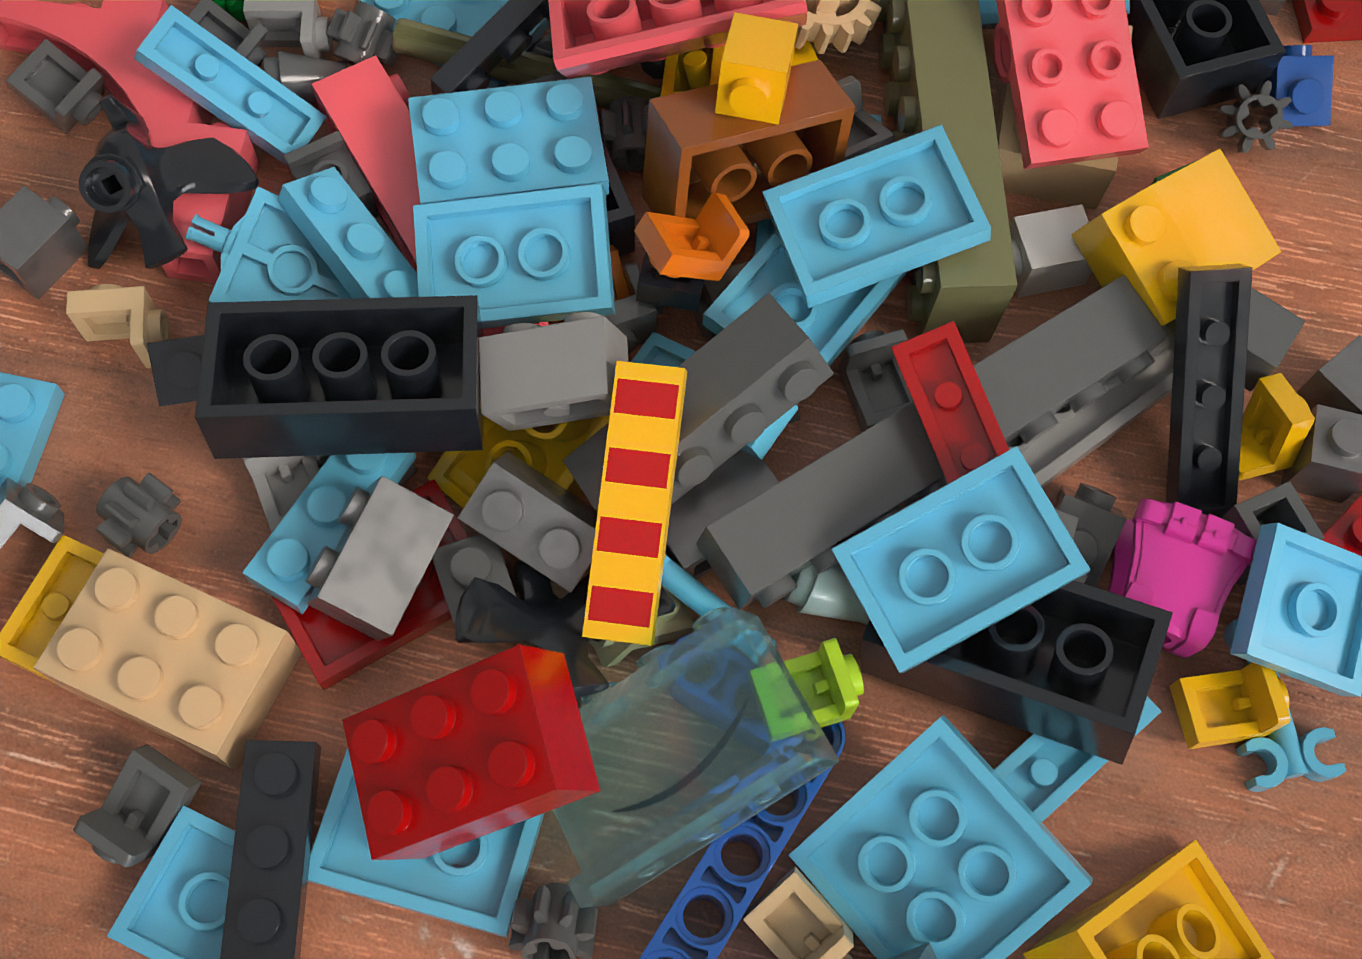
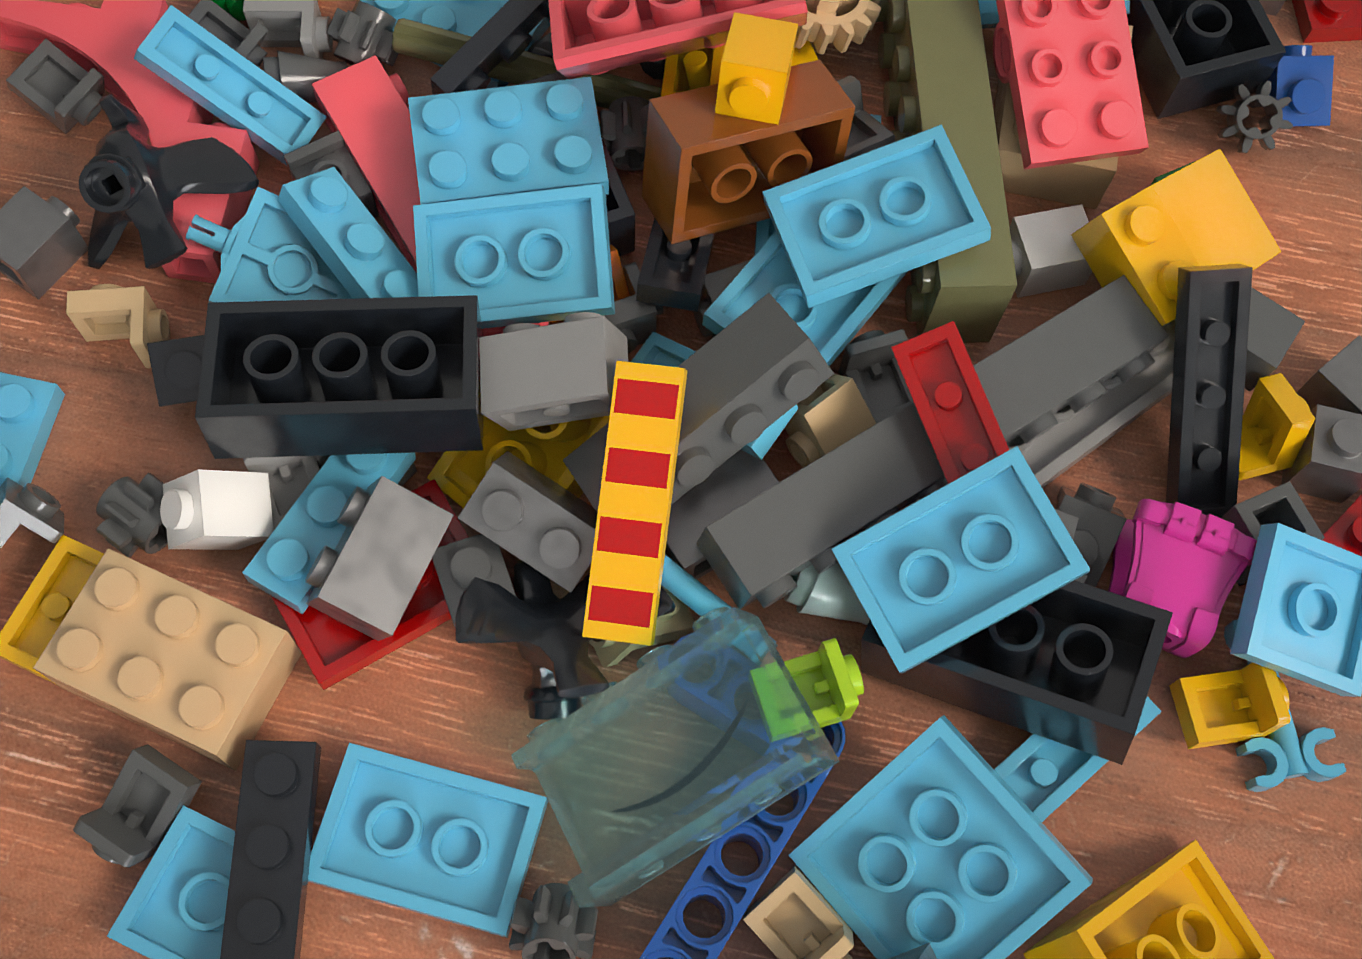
red brick [342,644,600,860] -> none
orange bracket [634,192,749,281] -> none
none -> white brick [160,469,274,550]
none -> tan brick [785,374,876,467]

